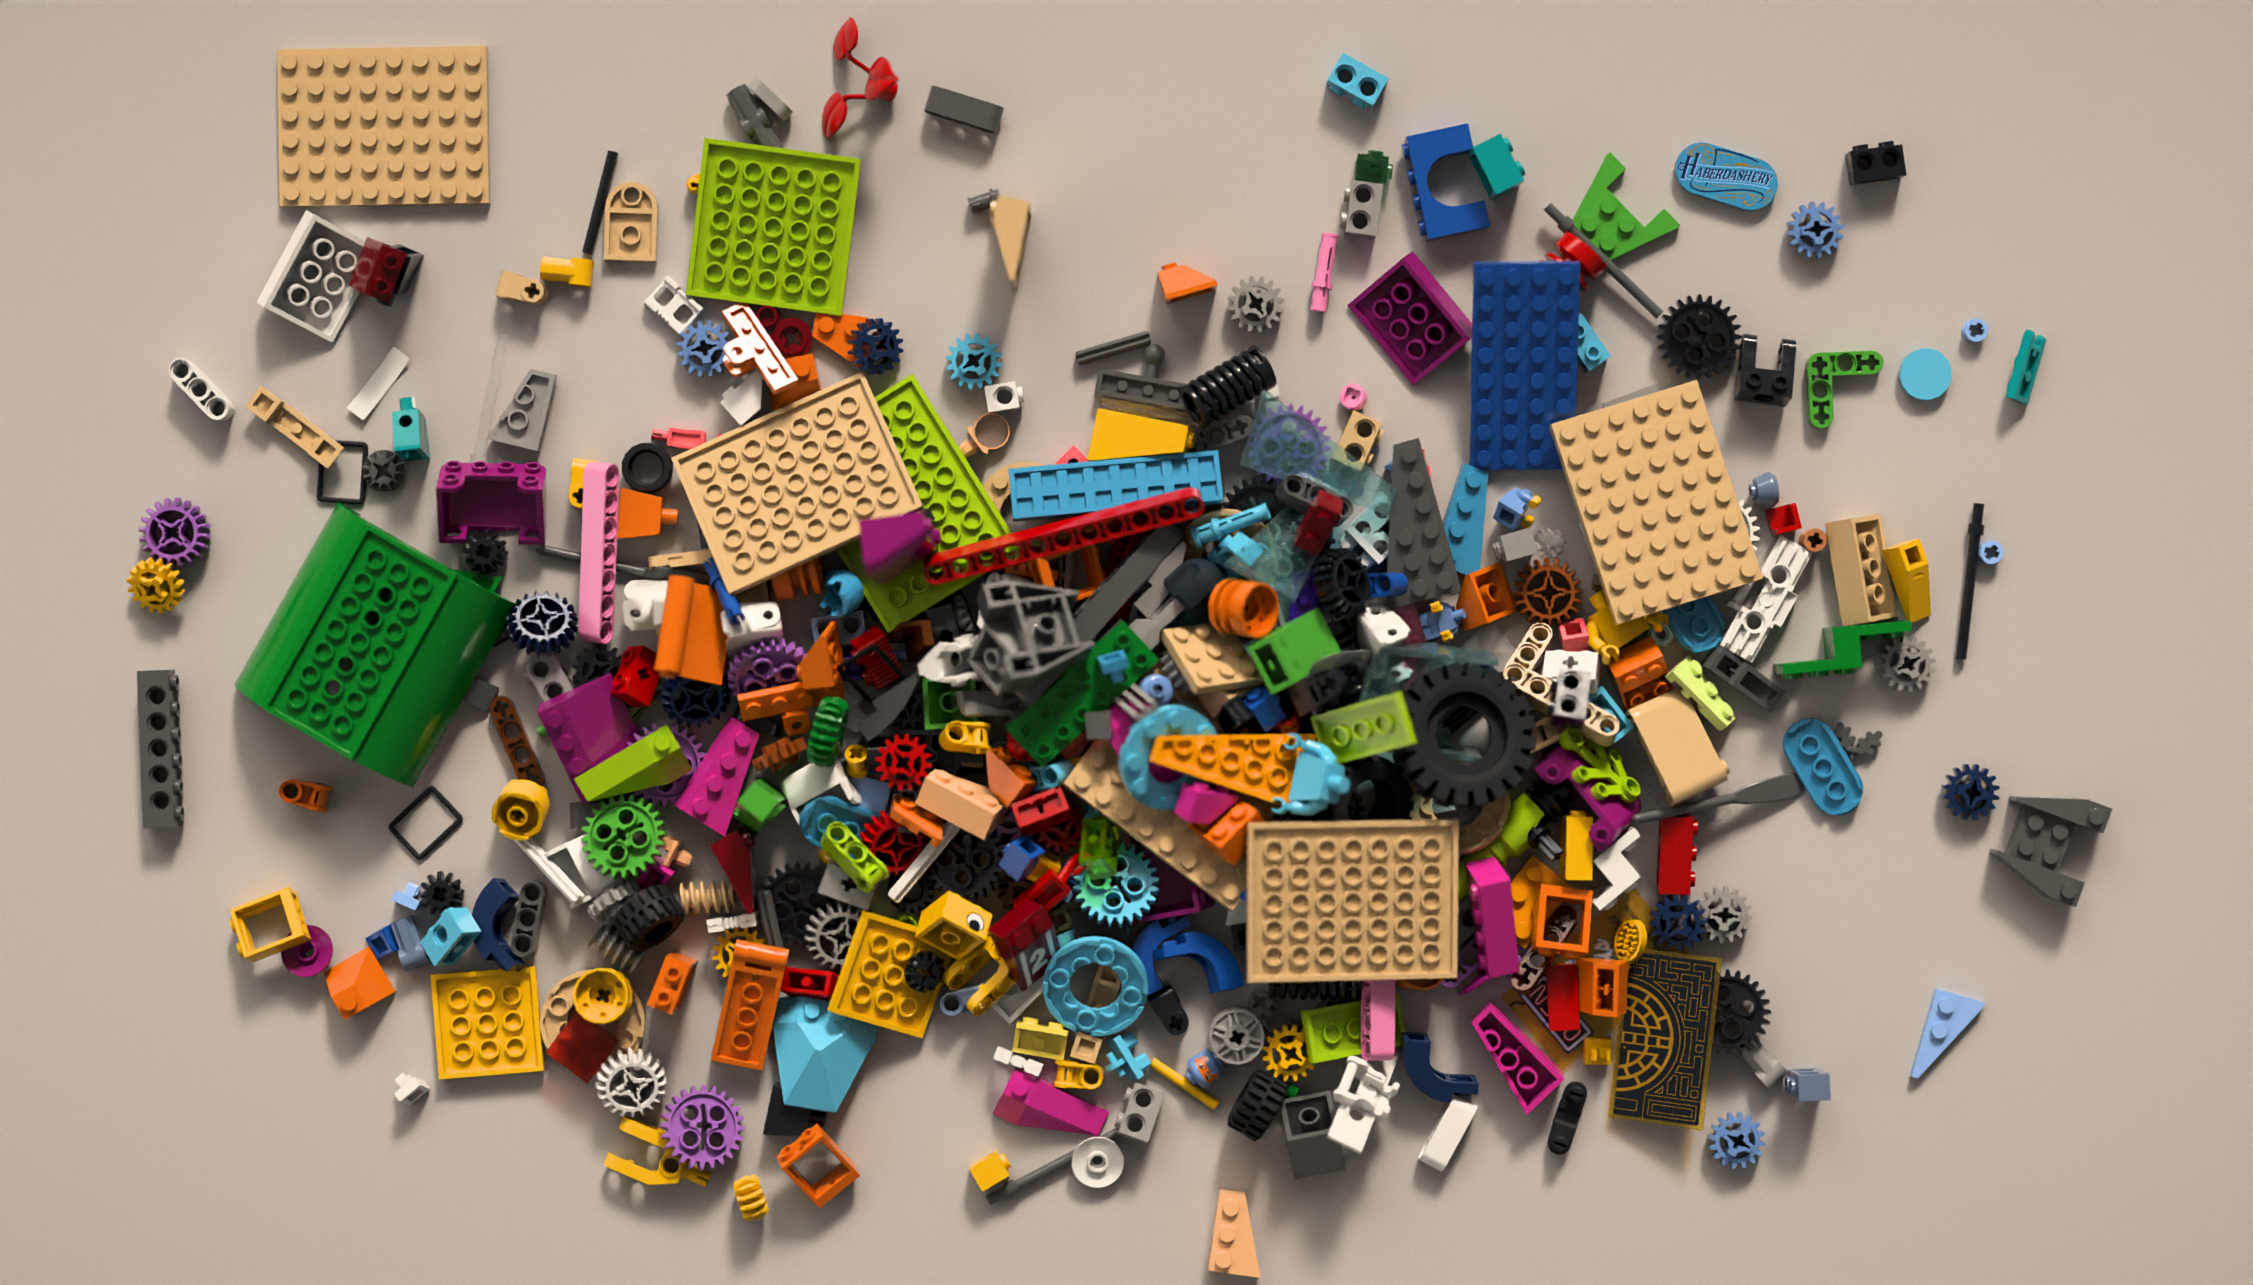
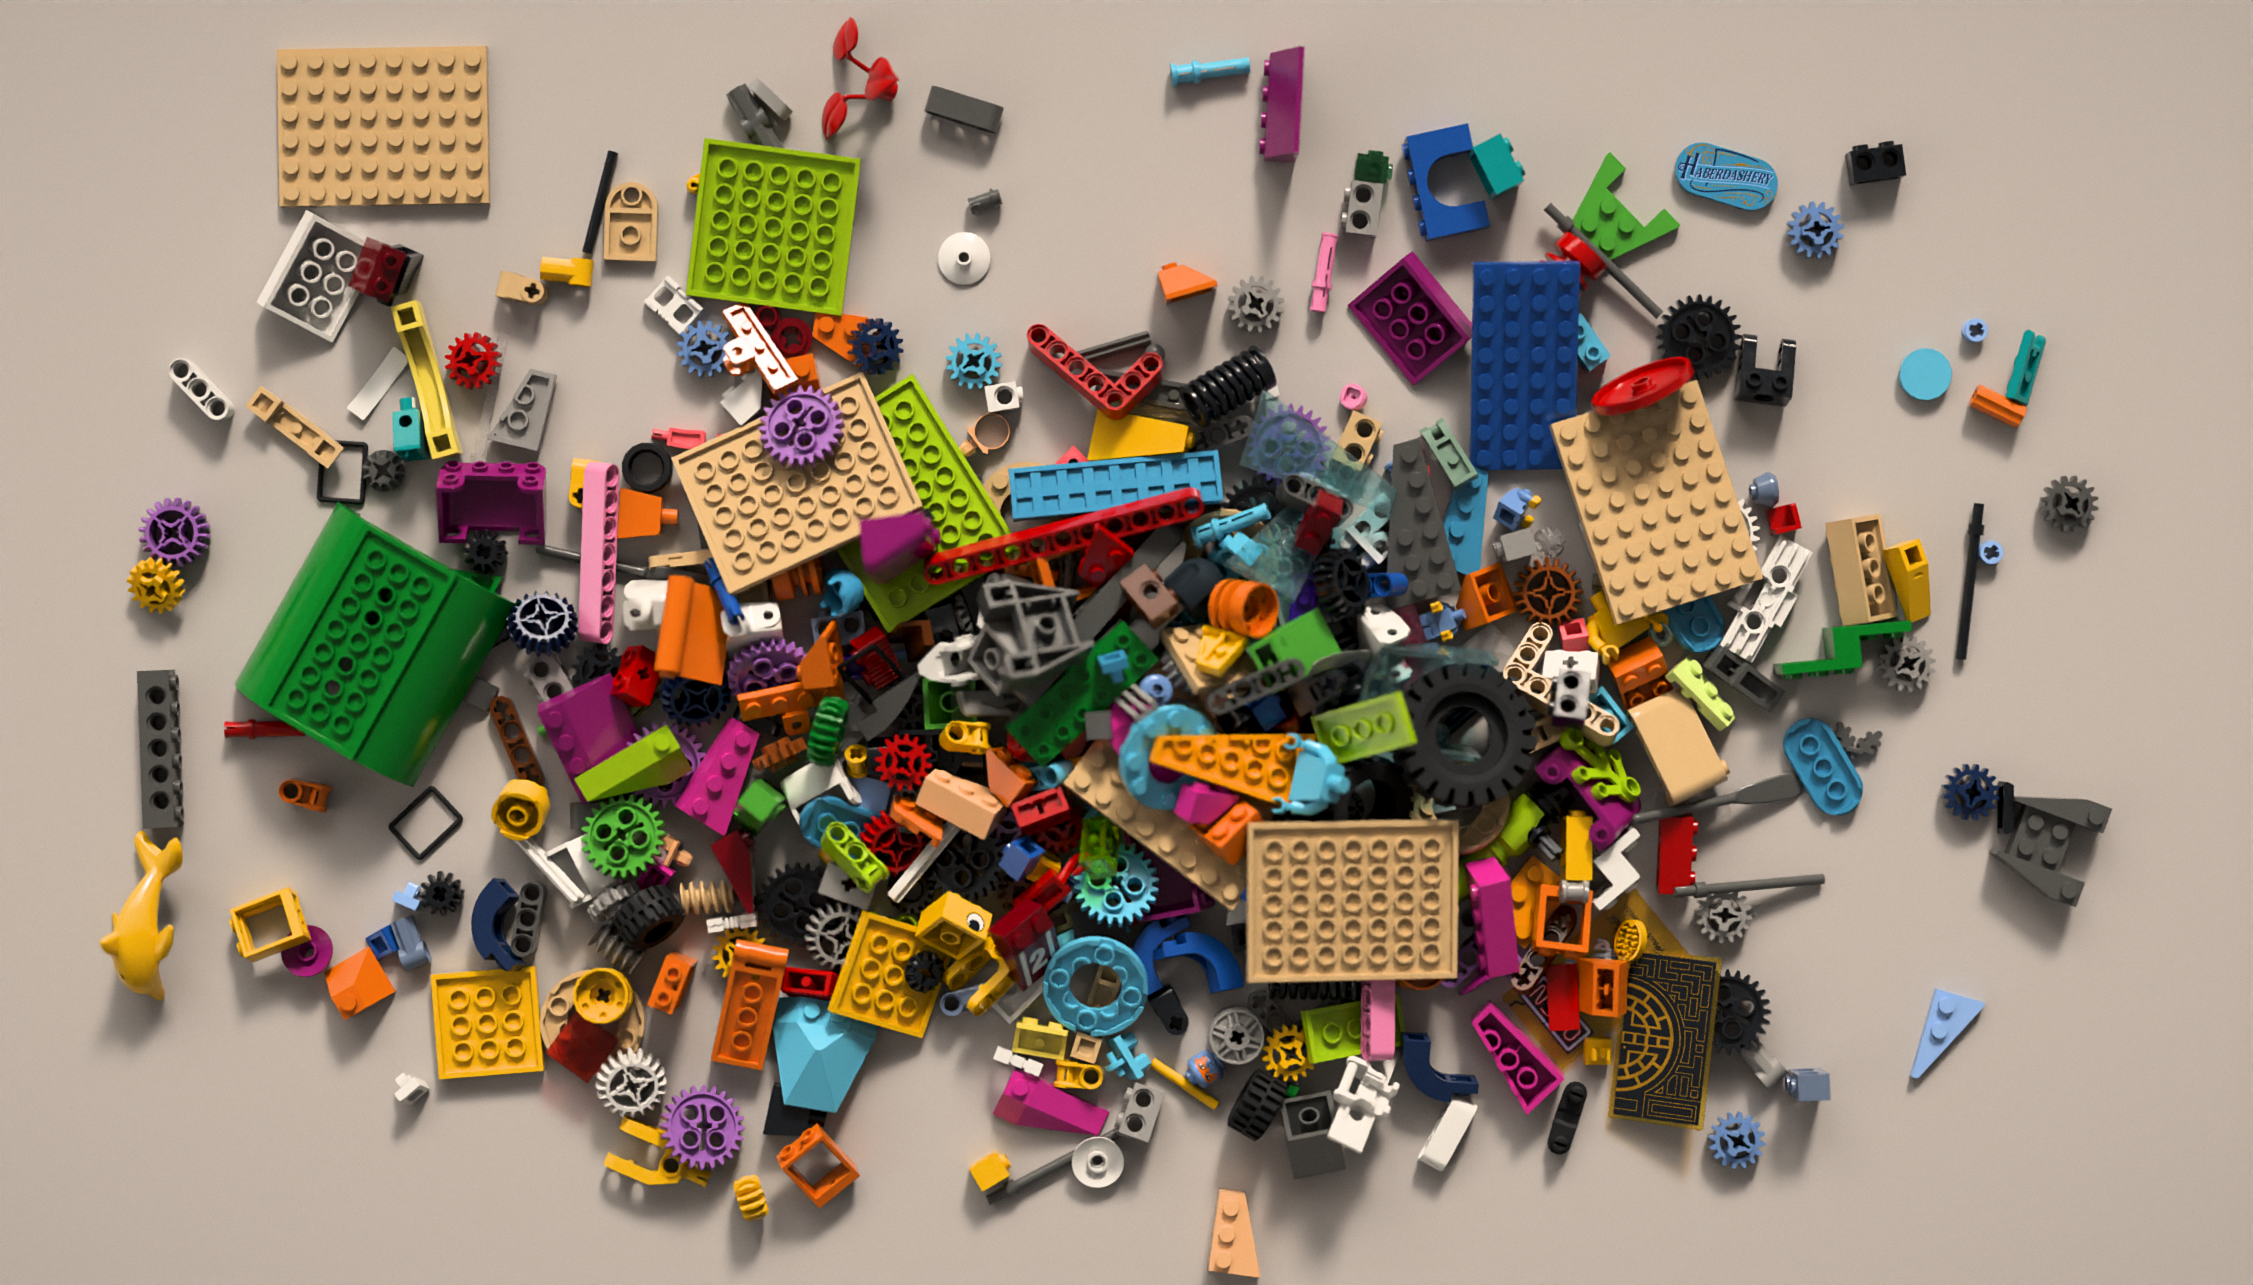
medium azure brick [420,907,482,967] -> none
dark grey axle [756,890,784,948] -> none
tan slope [989,195,1032,290] -> none
medium azure brick [1326,53,1389,110] -> none
dark blue gear [1650,894,1708,951] -> none
nougat bush [1799,528,1827,552] -> none
bright green beam [1806,351,1884,429] -> none
none -> yellow animal [100,830,183,1001]
none -> red pin [224,719,306,739]
none -> light yellow arch [391,300,463,461]
none -> red gear [445,332,503,390]
none -> medium lavender gear [759,385,845,469]
none -> white dish [938,232,990,285]
none -> red beam [1027,324,1164,420]
none -> red wing [1078,522,1135,589]
none -> reddish brown brick [1119,564,1179,630]
none -> medium azure pin [1170,57,1250,87]
none -> yellow wing [1196,624,1249,677]
none -> dark grey beam [1206,657,1305,714]
none -> magenta slope [1259,46,1305,163]
none -> sand green plate [1420,418,1479,490]
none -> light grey bush [1559,880,1589,904]
none -> red dish [1591,357,1694,416]
none -> dark grey bar [1673,874,1825,898]
none -> orange axle [1969,384,2027,428]
none -> black tile [1997,781,2014,834]
none -> dark grey gear [2040,476,2099,532]

